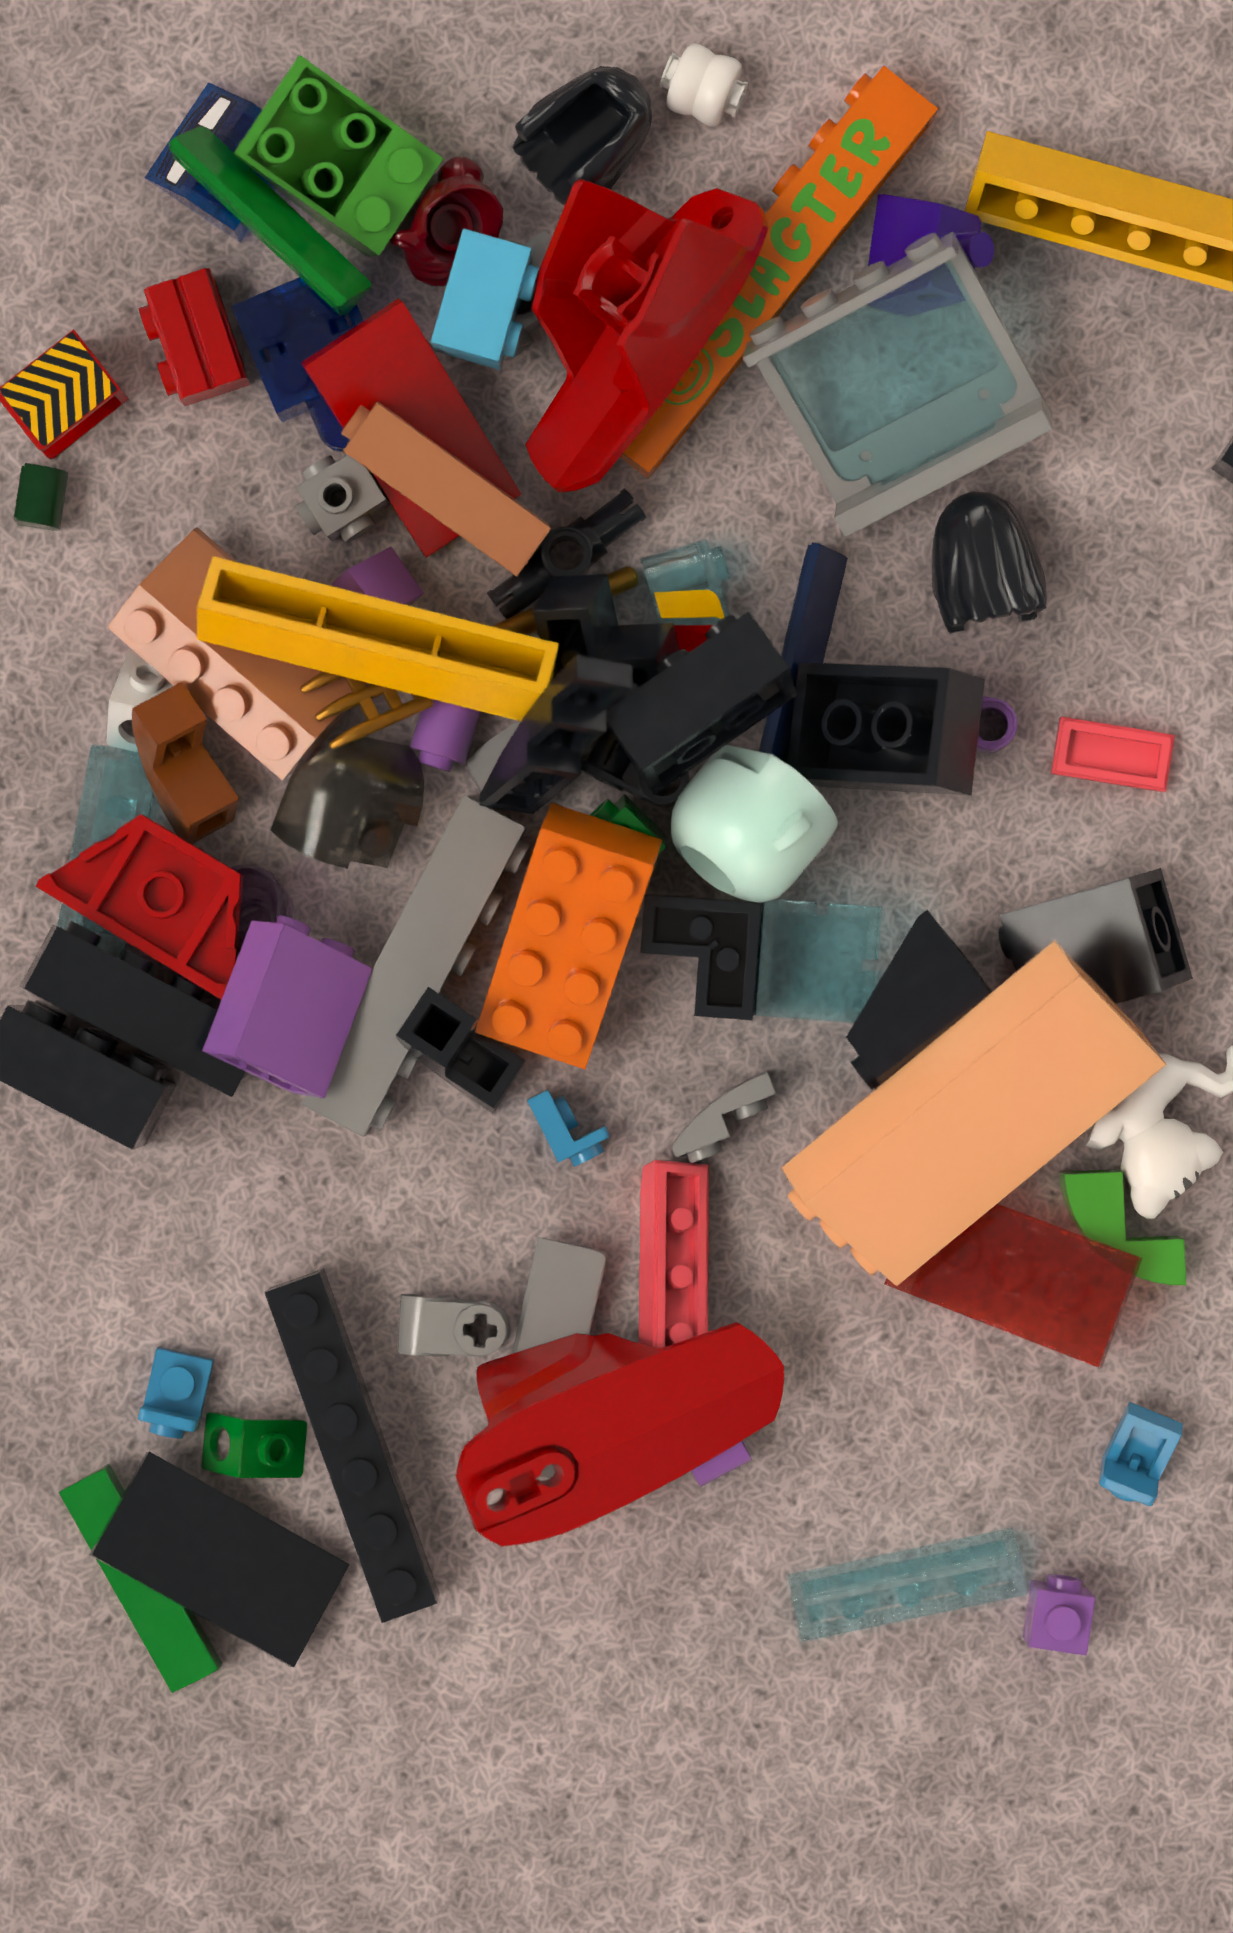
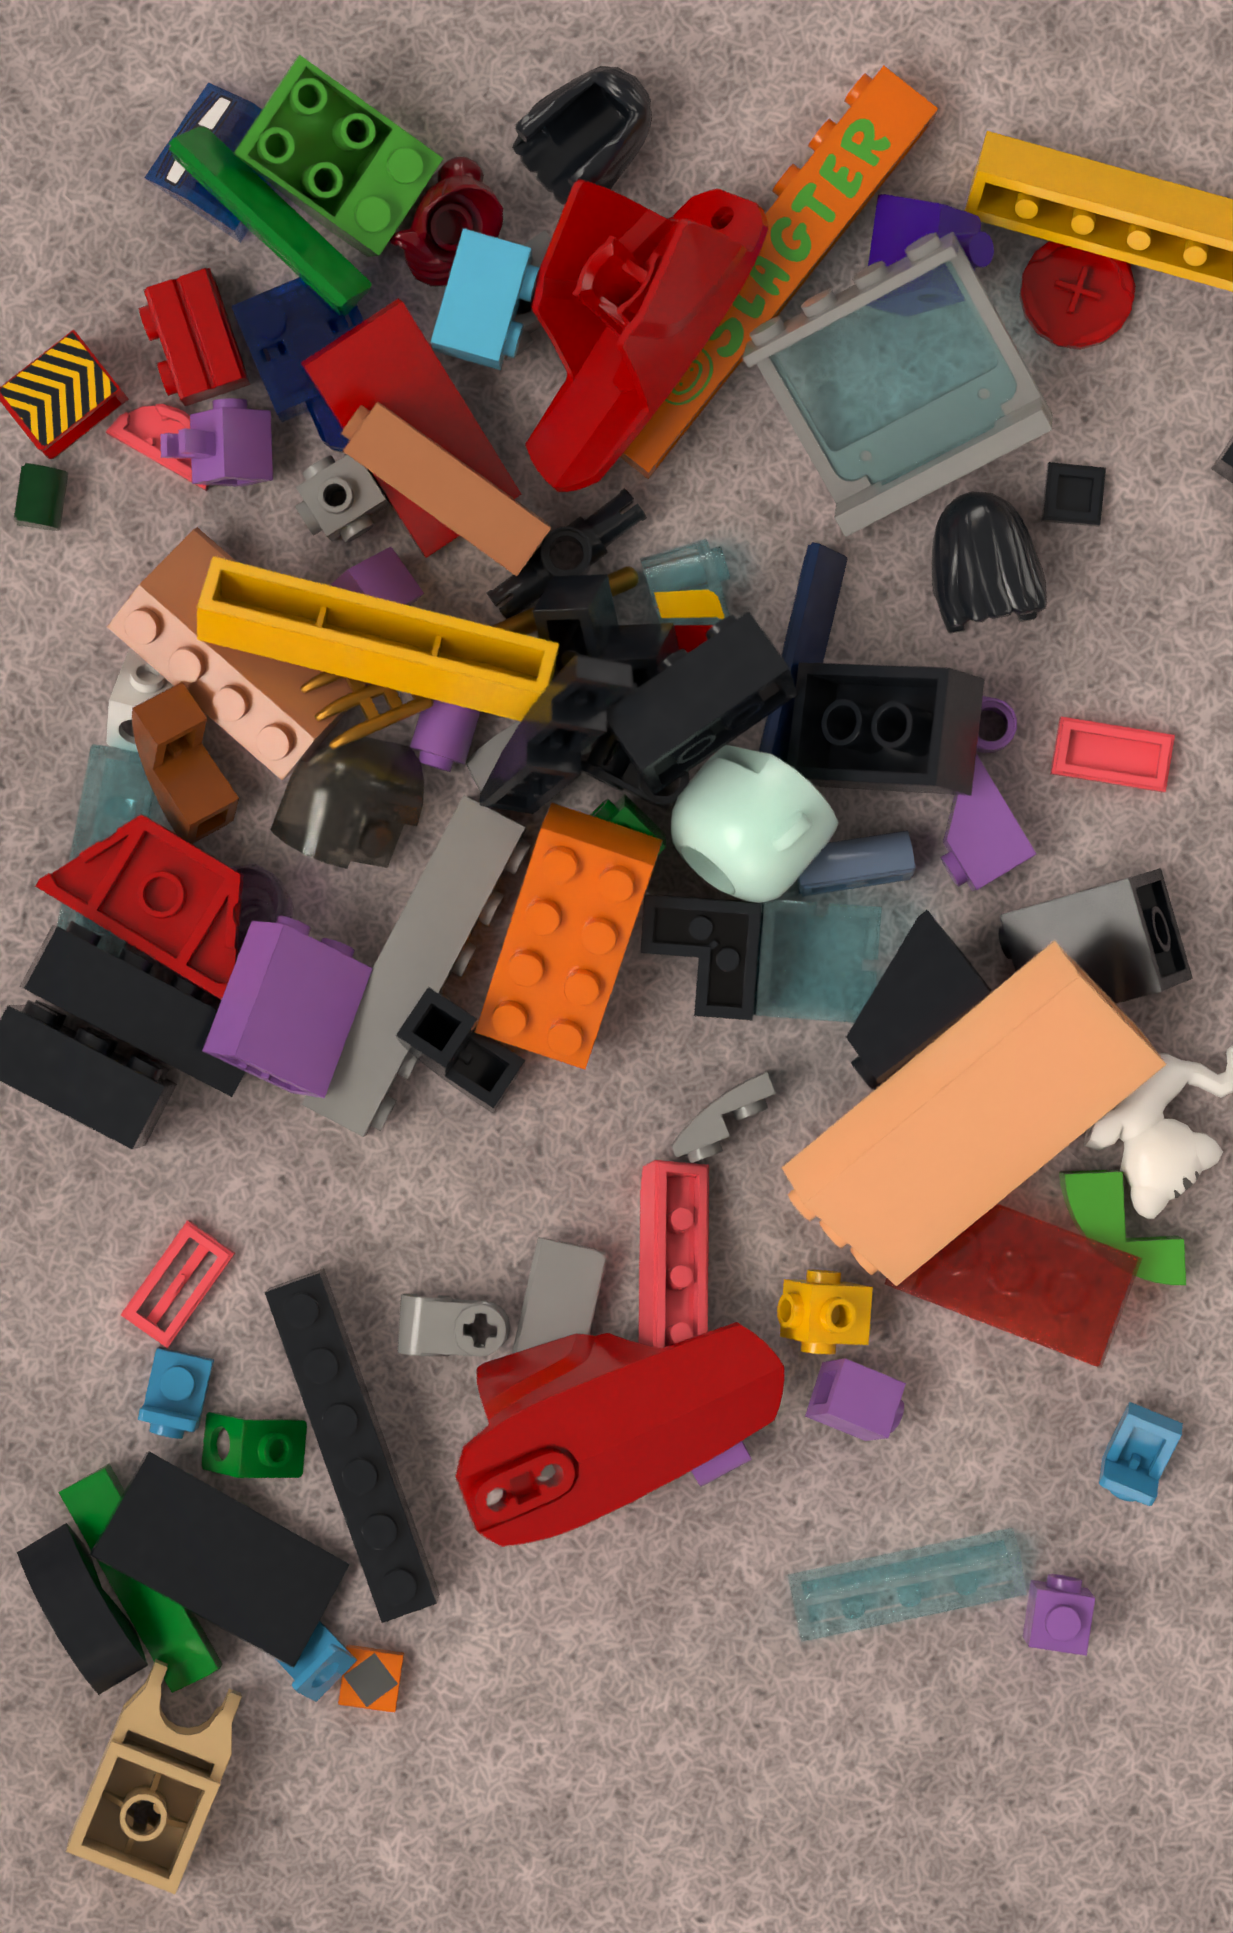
dark azure bracket [527,1089,610,1167] -> none
white piece [659,43,748,127] -> none
none -> black brick [17,1523,148,1695]
none -> tan brick [66,1659,242,1894]
none -> coral tile [106,404,209,491]
none -> coral tile [121,1220,235,1348]
none -> medium lavender brick [160,398,273,487]
none -> dark azure bracket [276,1621,357,1702]
none -> tile [338,1644,404,1713]
none -> yellow brick [777,1269,873,1354]
none -> sand blue brick [797,830,916,897]
none -> medium lavender brick [805,1358,906,1441]
none -> medium lavender slope [940,754,1036,891]
none -> red tile [1019,241,1136,350]
none -> black tile [1041,462,1106,527]

